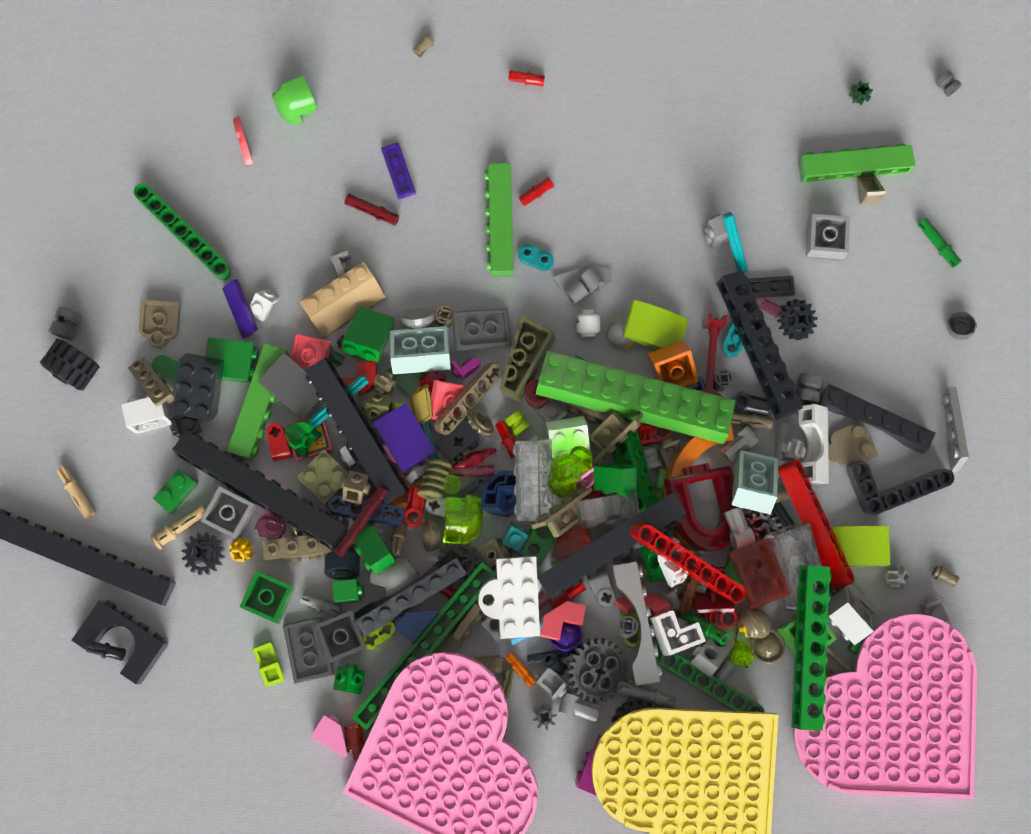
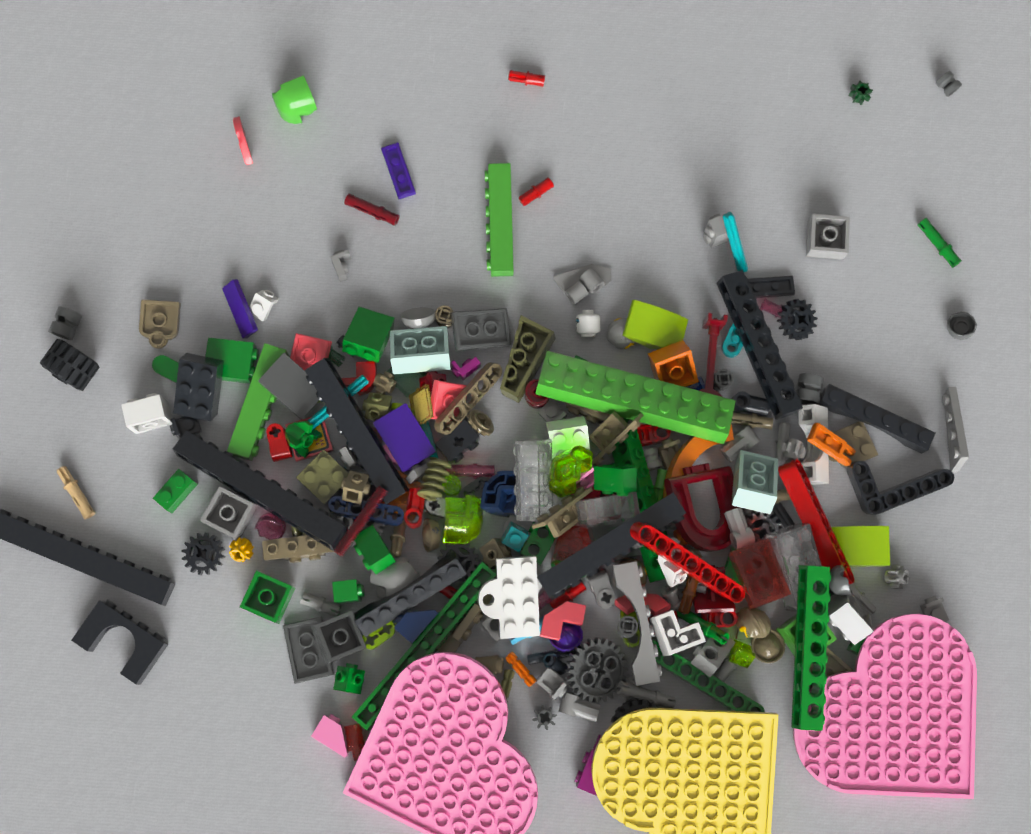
black axle [85,640,126,661] -> none
dark tan bracket [128,357,175,407] -> none
green beam [133,183,231,280] -> none
tan pin [150,504,206,550] -> none
lime slope [252,640,285,687] -> none
tan slope [299,262,386,338] -> none
black wheel [324,551,360,580] -> none
dark tan pin [412,34,435,58] -> none
dark red piece [453,448,497,468] -> none
red axle [495,421,522,459] -> none
lime wheel [505,410,531,437] -> none
teal plate [518,244,554,271] -> none
bright green brick [798,144,915,183] -> none
dark tan slope [857,175,886,205] -> none
dark tan pin [932,566,959,587] -> none
none -> orange hinge [807,423,856,466]
none -> dark grey hair [829,565,852,596]

